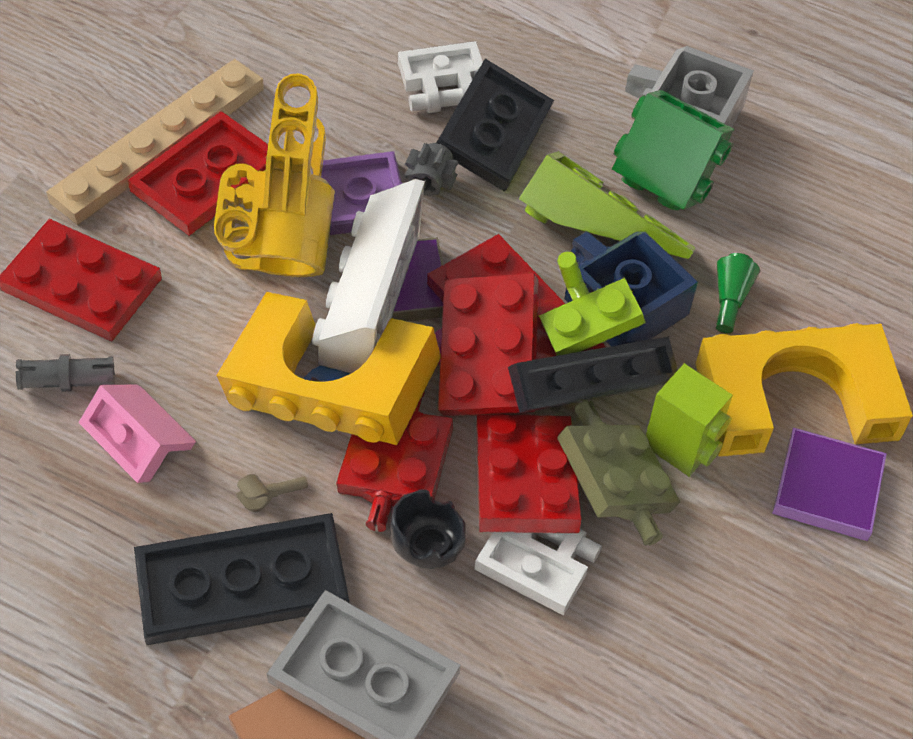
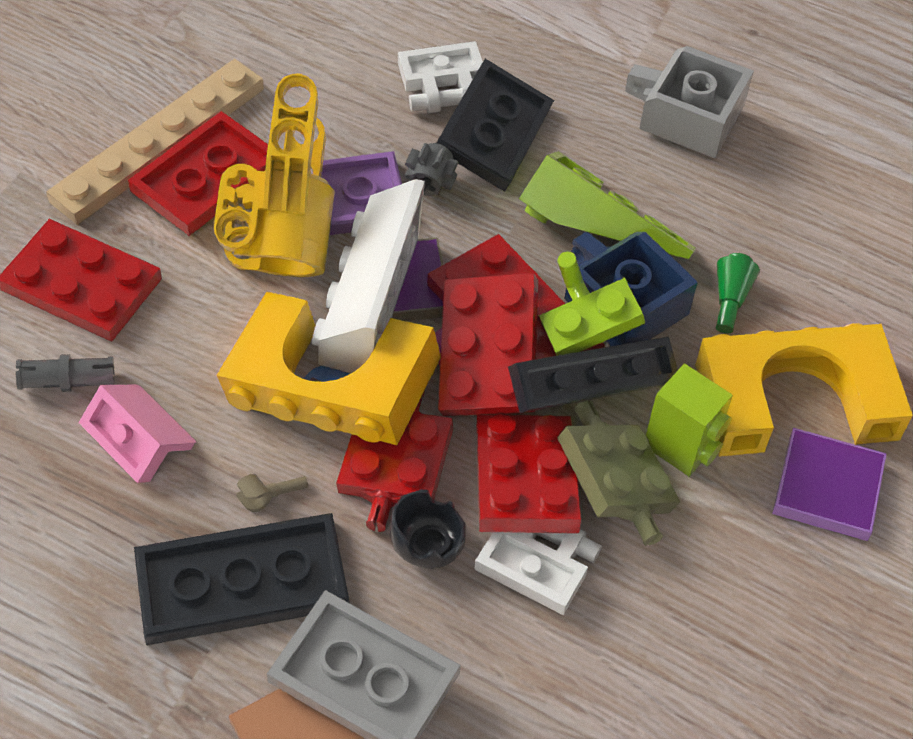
green brick [611,90,735,211] -> none

